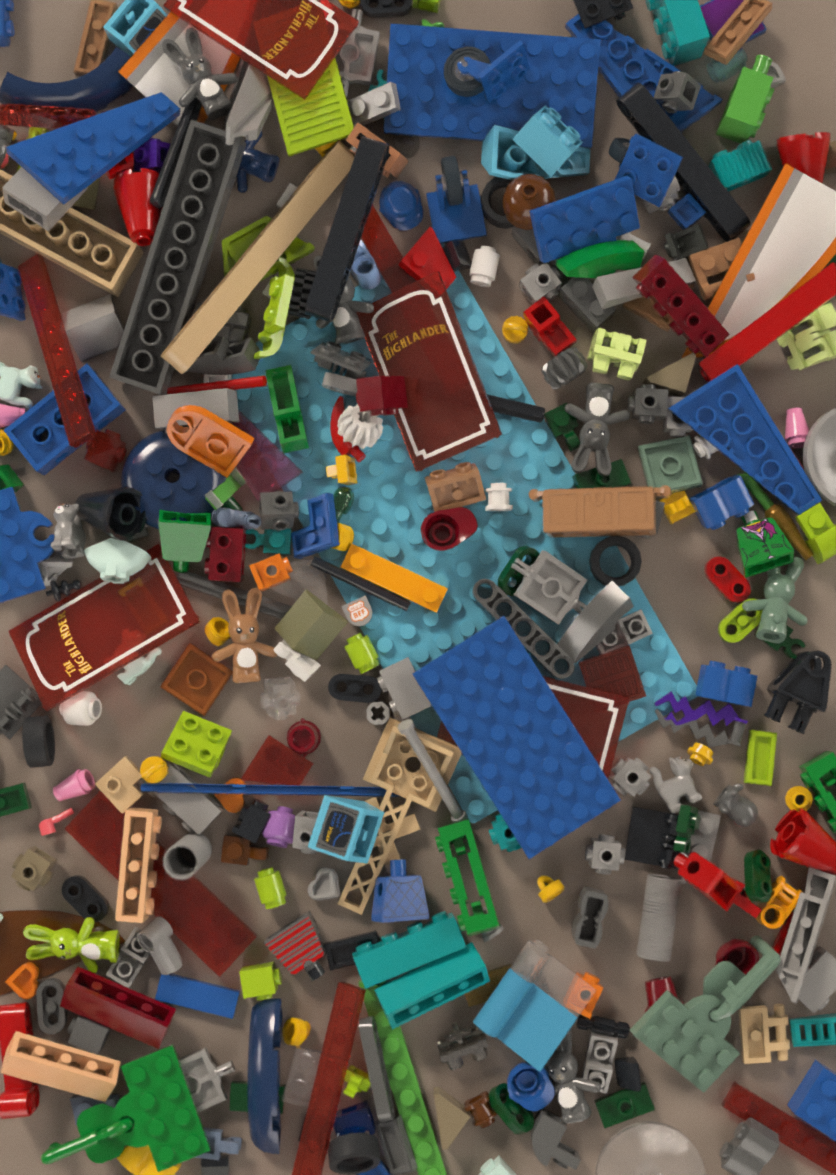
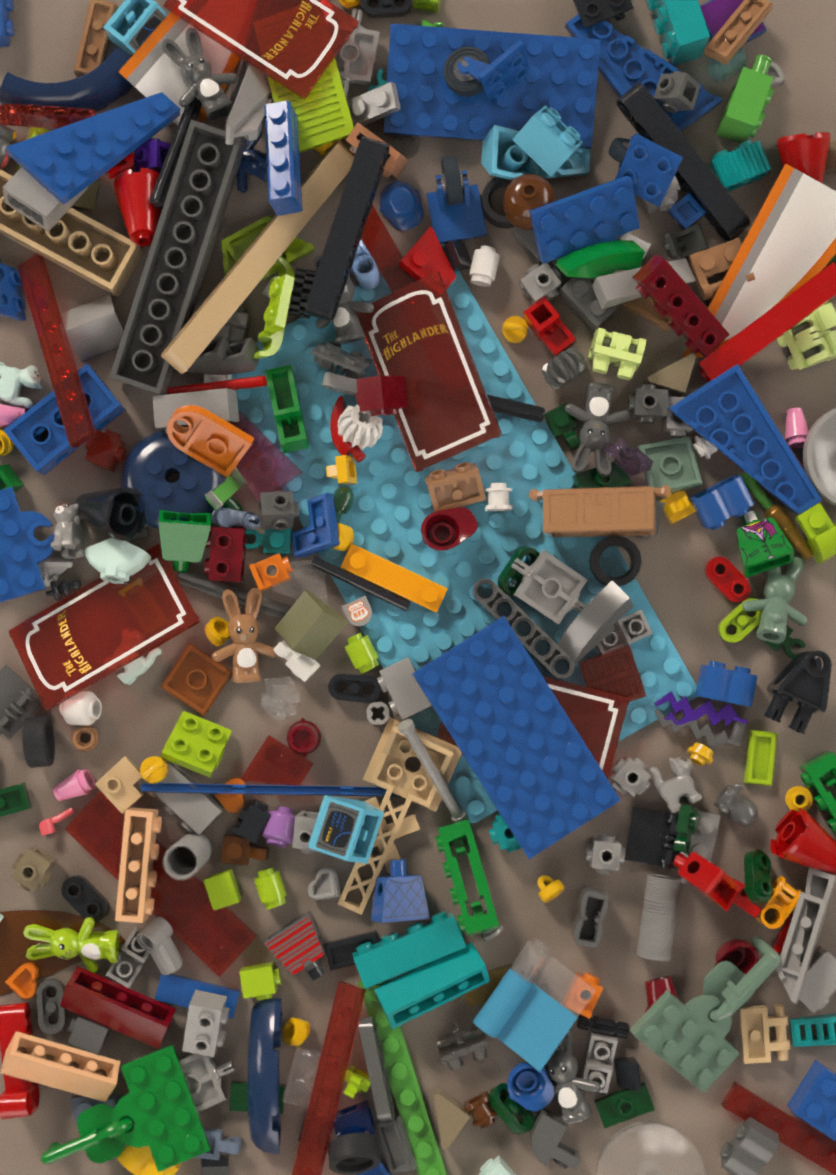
none -> medium nougat plate [72,725,99,751]
none -> light grey brick [182,990,230,1058]
none -> lime panel [203,868,242,910]
none -> blue brick [264,101,303,215]
none -> plate [605,438,653,476]

